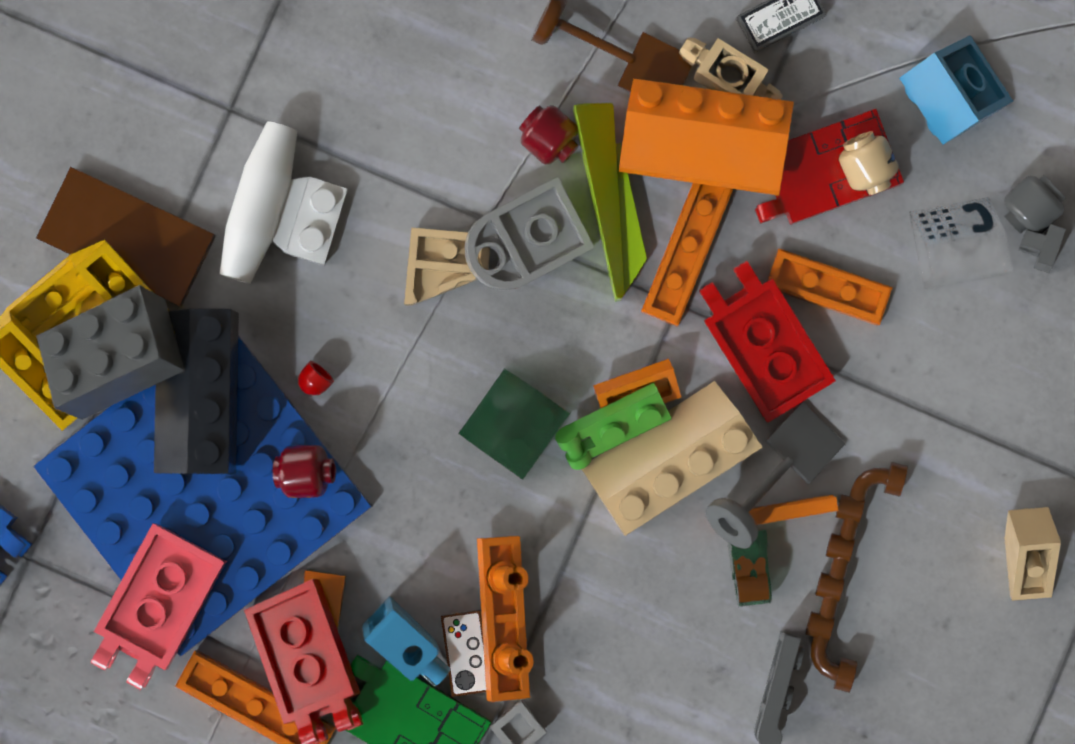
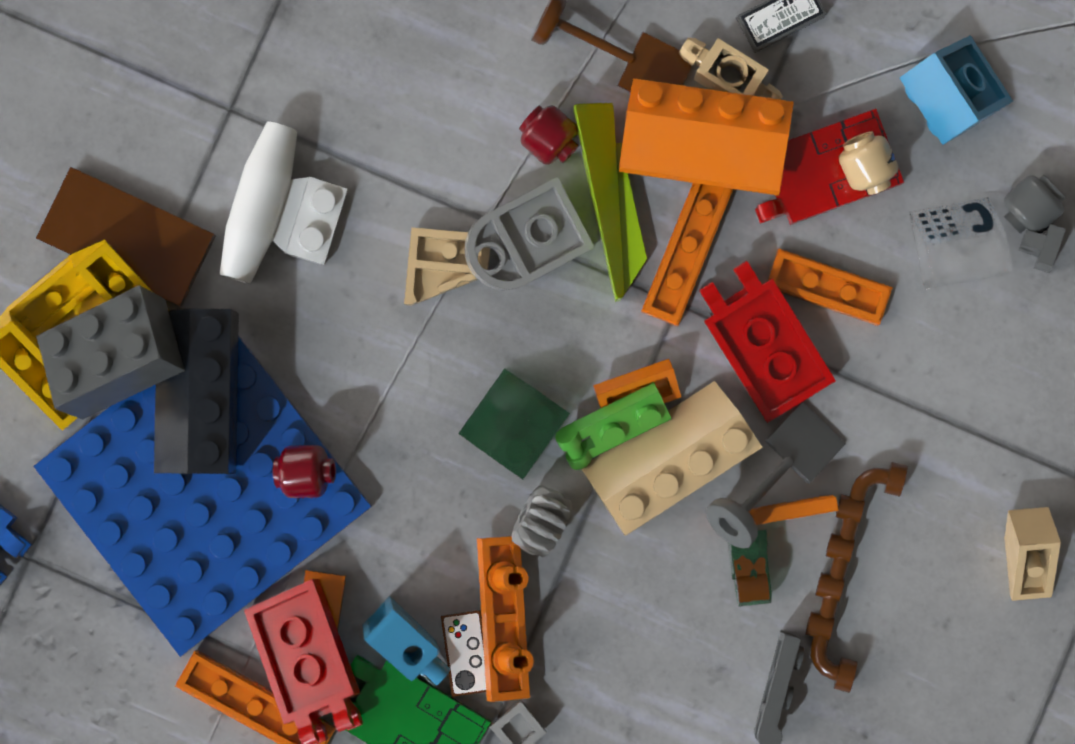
coral tile [90,523,227,690] -> none
red hinge [298,361,334,395] -> none
none -> light grey gear [512,485,572,557]

